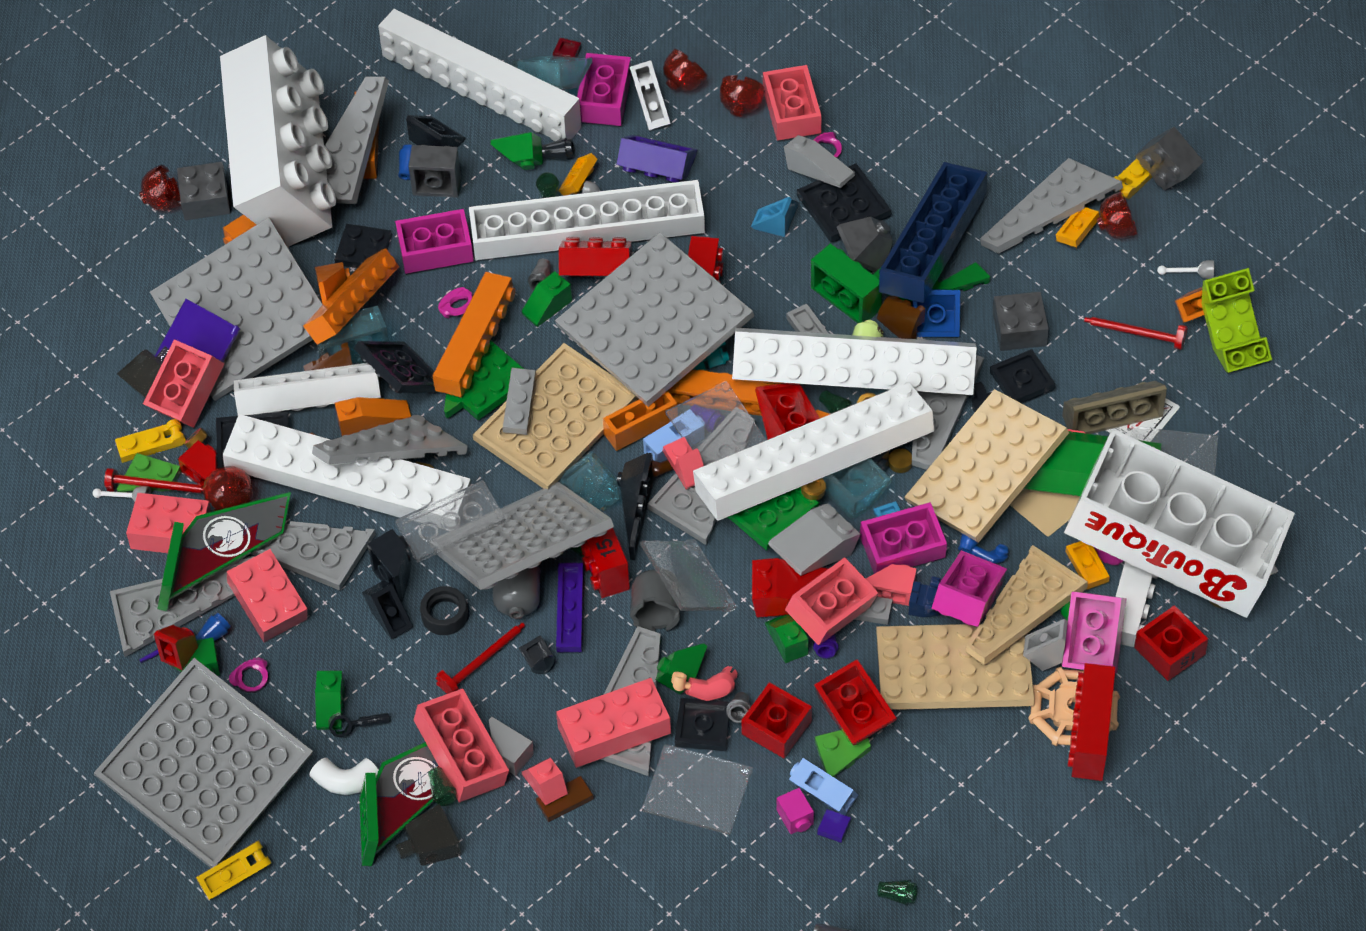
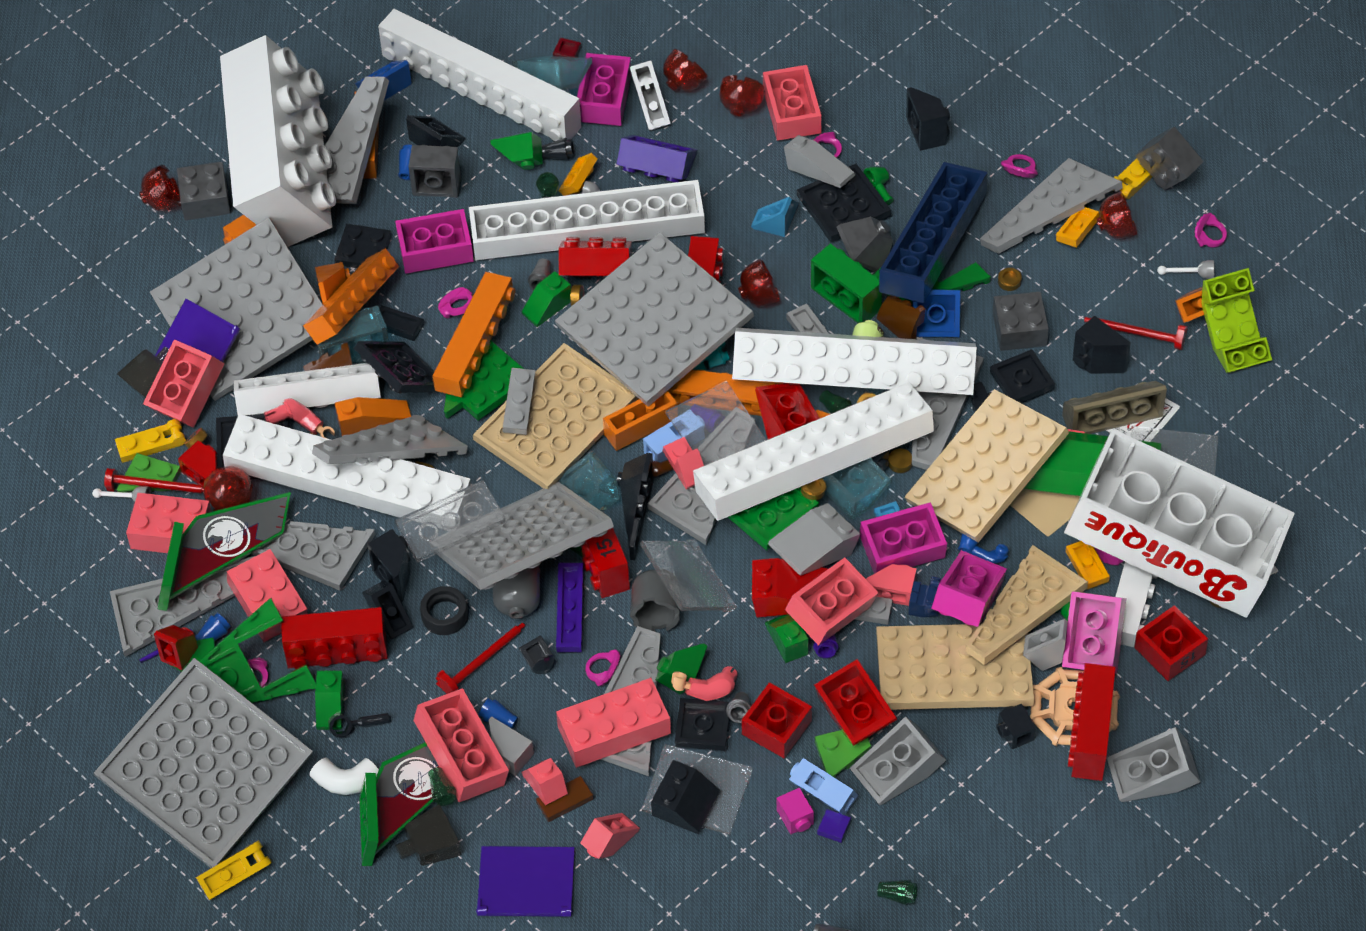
none -> green wing [199,597,316,703]
none -> coral arm [264,398,335,438]
none -> red brick [281,607,387,669]
none -> blue slope [355,60,412,100]
none -> black tile [371,305,424,341]
none -> dark purple piece [476,846,575,917]
none -> blue cone [479,698,518,729]
none -> pearl gold tile [570,285,585,306]
none -> coral slope [580,813,640,859]
none -> dark pink piece [585,650,620,686]
none -> black slope [651,760,721,835]
none -> clear red cylinder [738,259,781,307]
none -> light grey slope [850,717,946,805]
none -> green bar [863,167,894,205]
none -> black slope [906,87,950,151]
none -> black brick [996,703,1036,749]
none -> pearl gold tile [998,268,1022,291]
none -> dark pink piece [1001,154,1038,178]
none -> black slope [1073,316,1131,374]
none -> light grey slope [1107,727,1200,802]
none -> dark pink piece [1195,213,1227,248]

